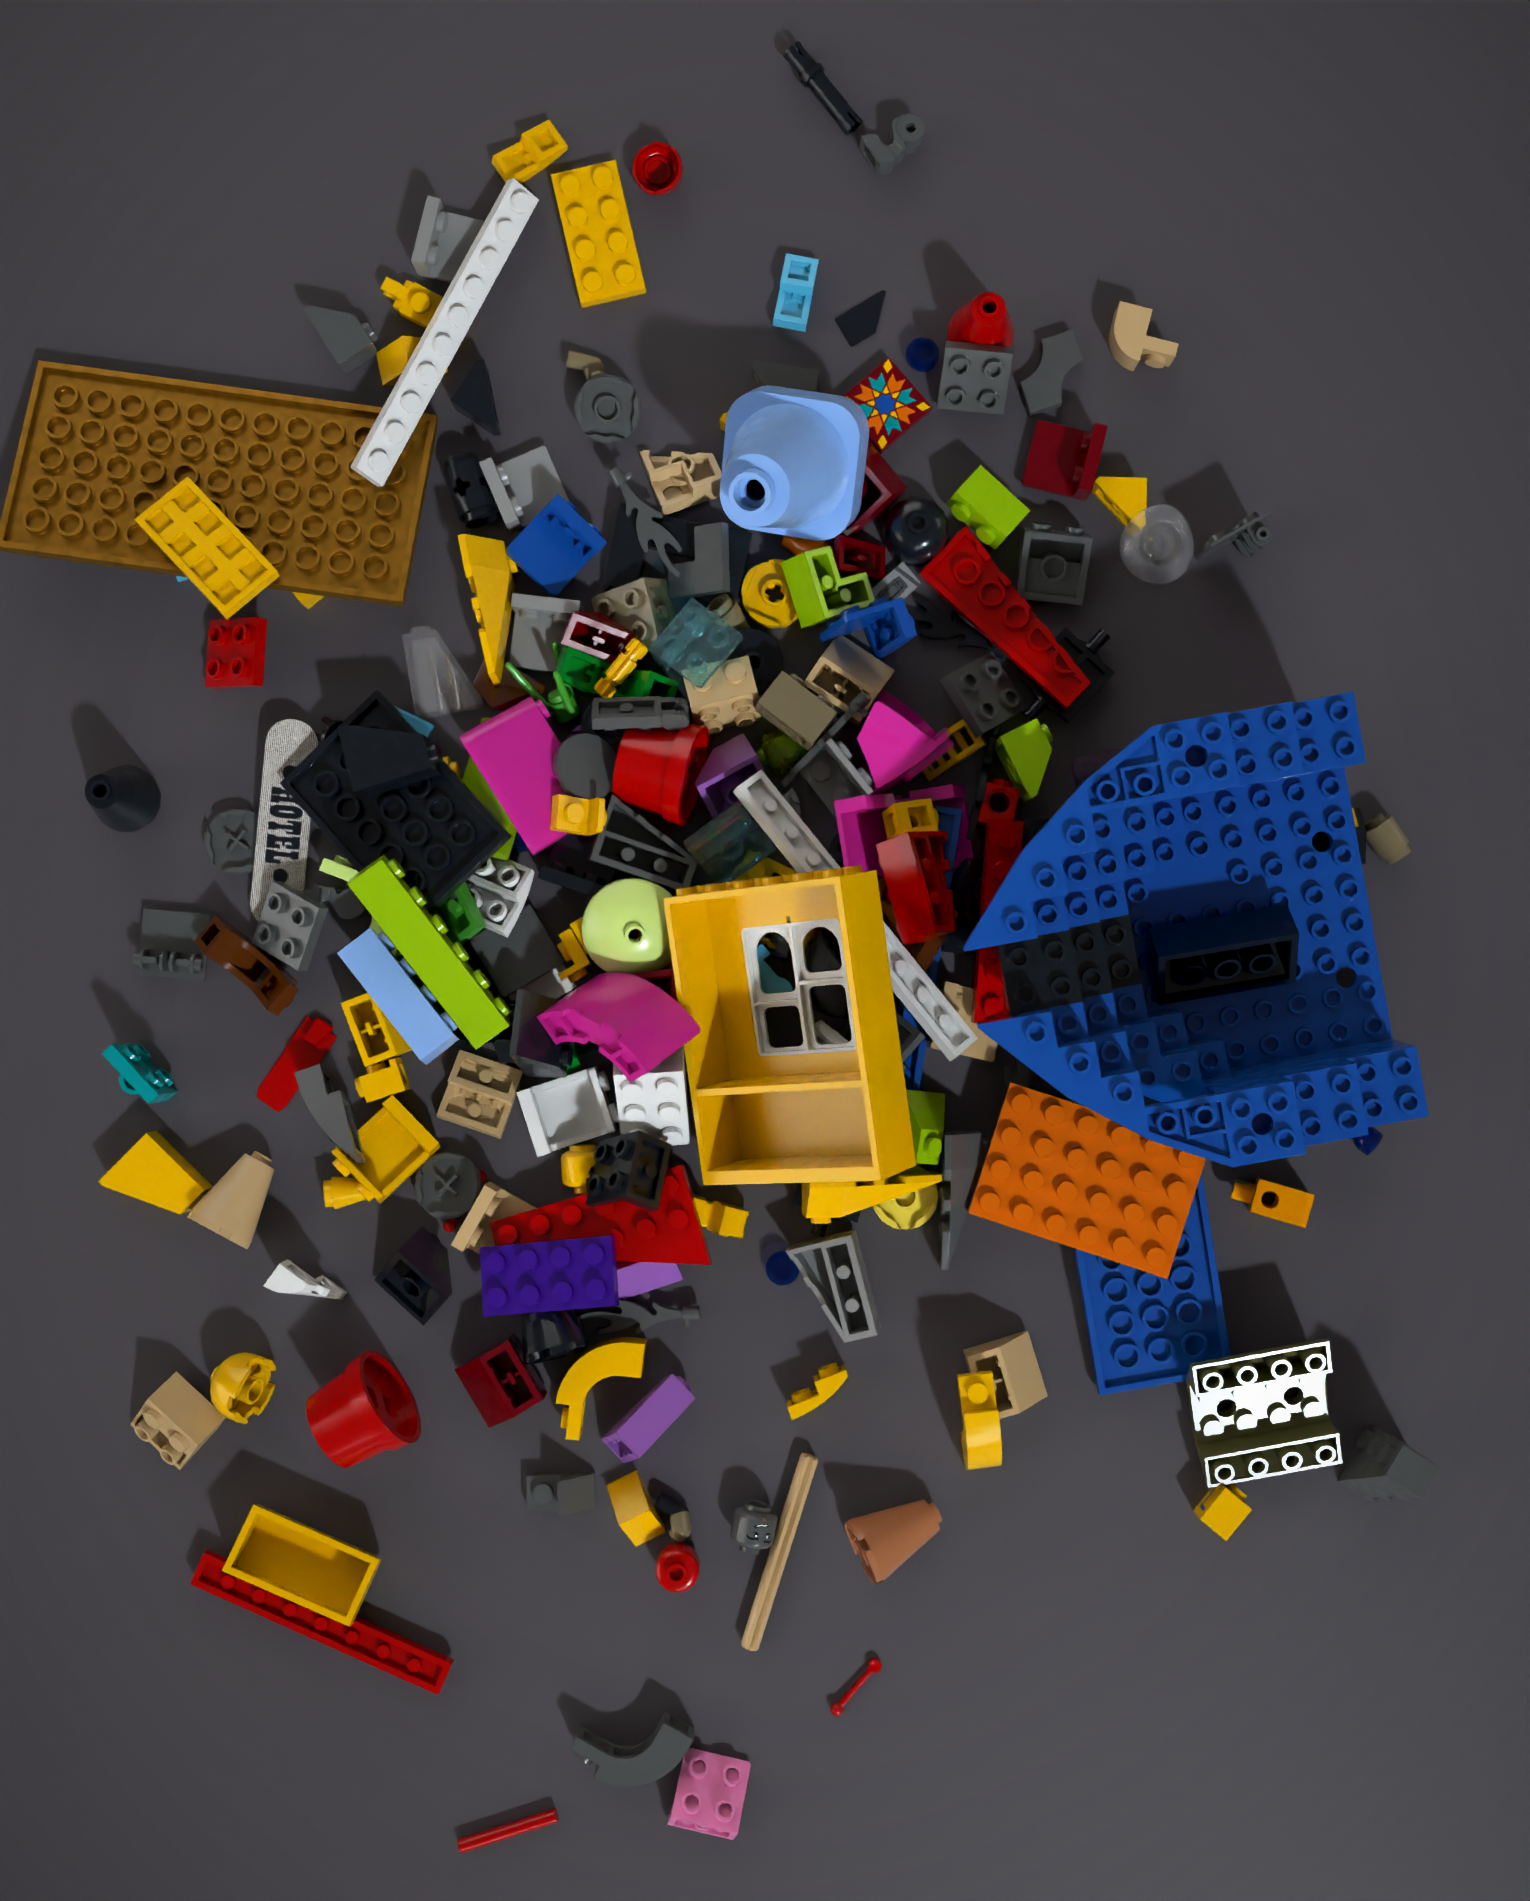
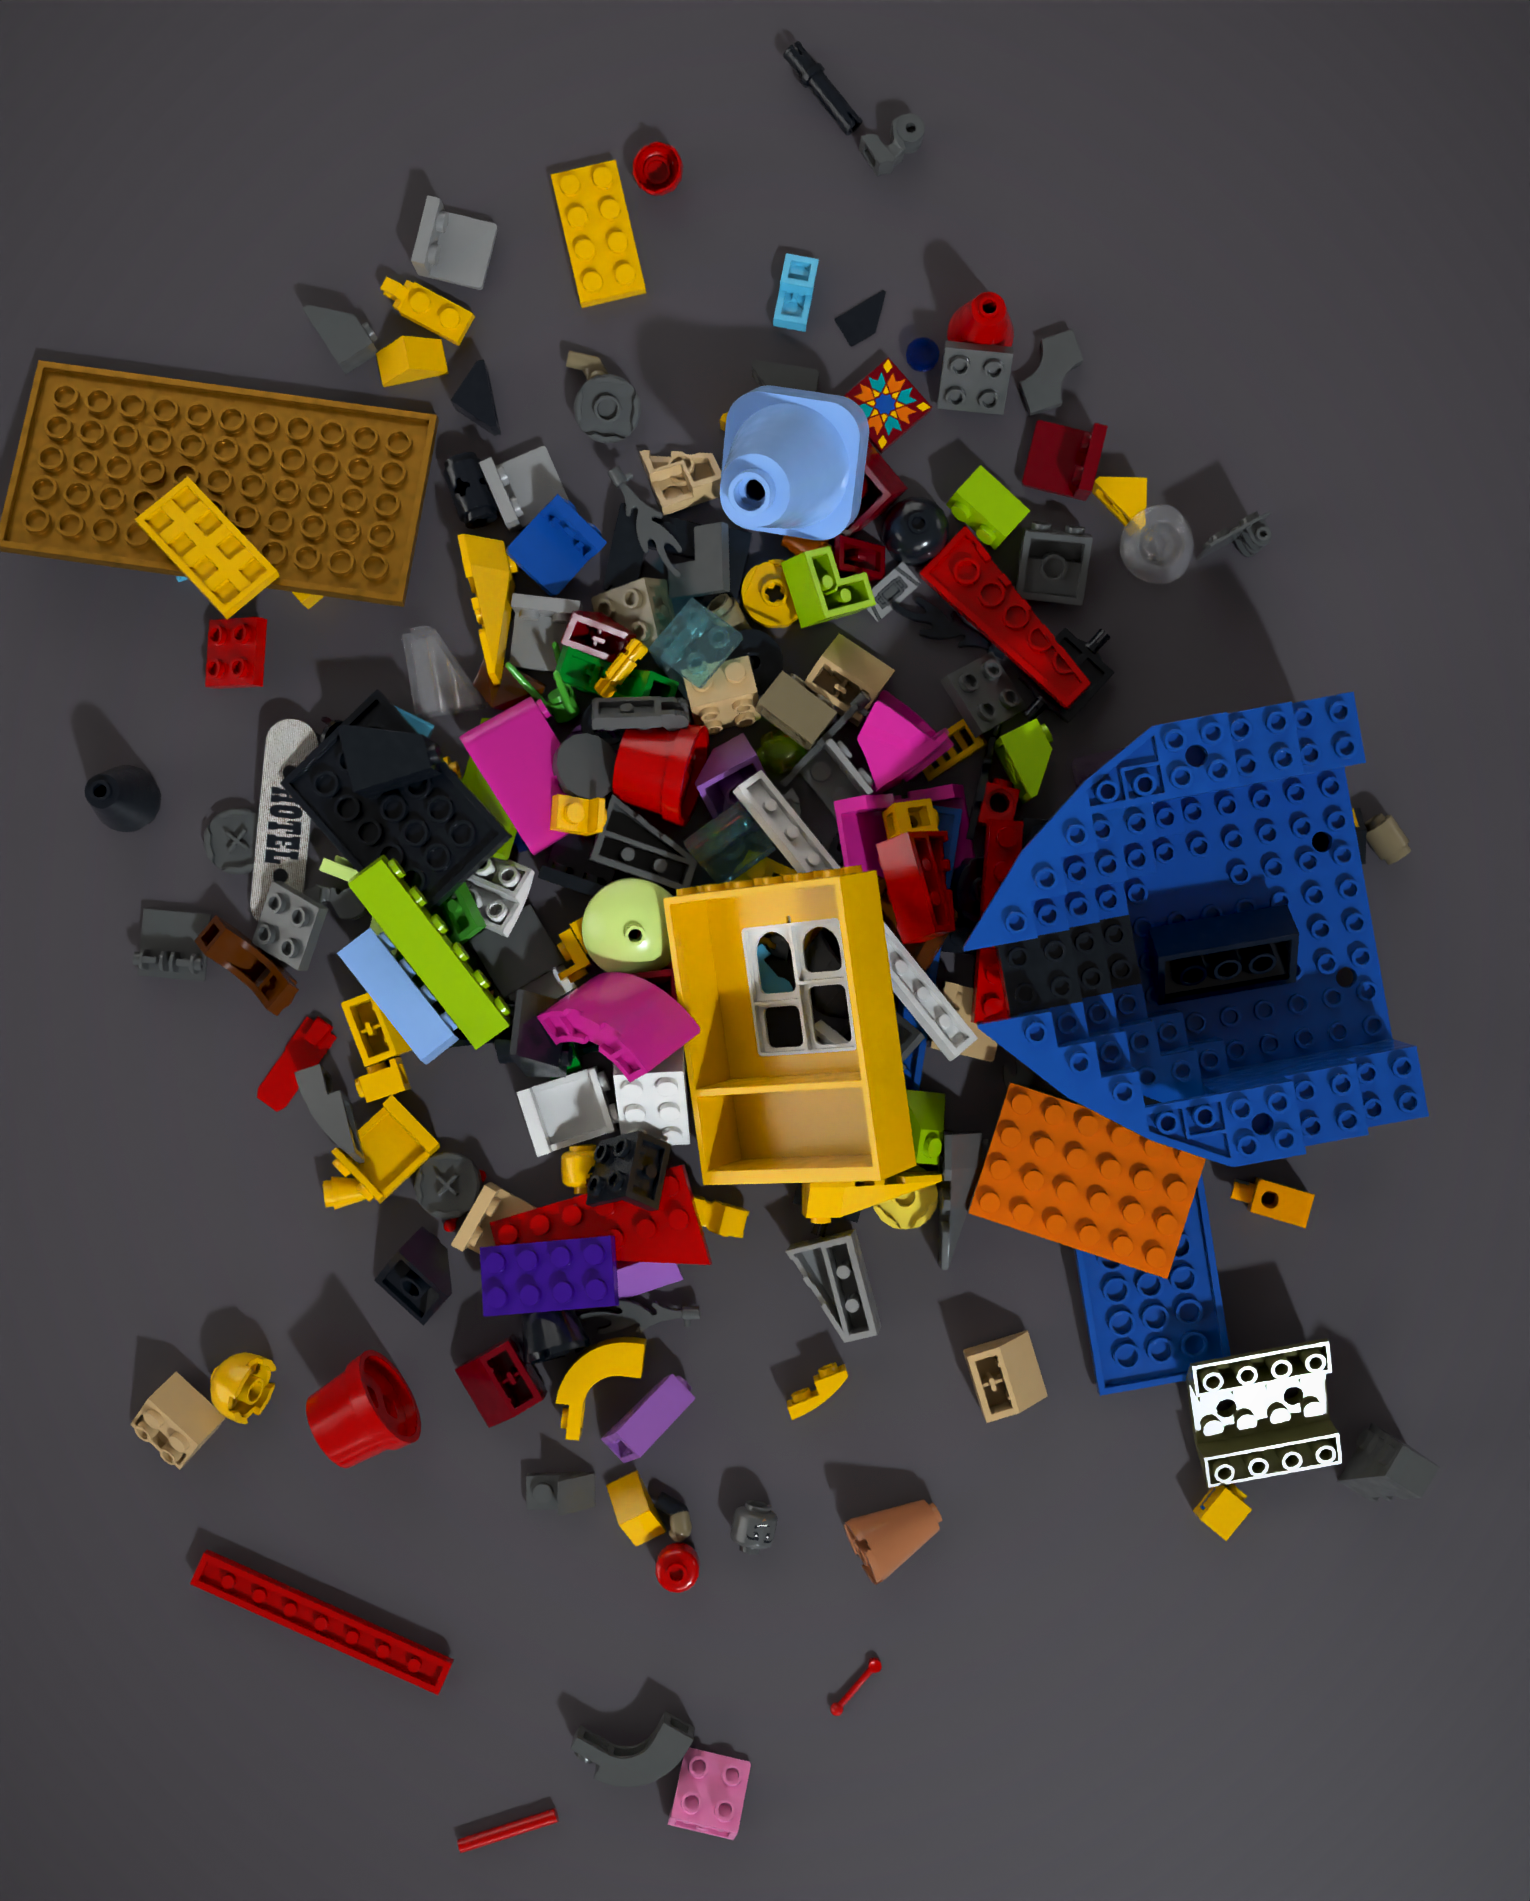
yellow slope [98,1131,213,1215] -> none
teal plate [101,1043,178,1104] -> none
tan cone [188,1151,275,1249] -> none
yellow piece [222,1504,382,1626] -> none
white slope [263,1259,347,1300] -> none
white plate [350,178,539,487] -> none
tan slope [437,1050,523,1139] -> none
yellow slope [491,120,568,184] -> none
tan axle [741,1453,818,1651] -> none
clear blue plate [766,1251,799,1285] -> none
blue bracket [819,596,917,659] -> none
yellow arch [957,1370,1002,1470] -> none
tan brick [1108,301,1179,371] -> none
clear blue hinge [1353,1127,1383,1155] -> none

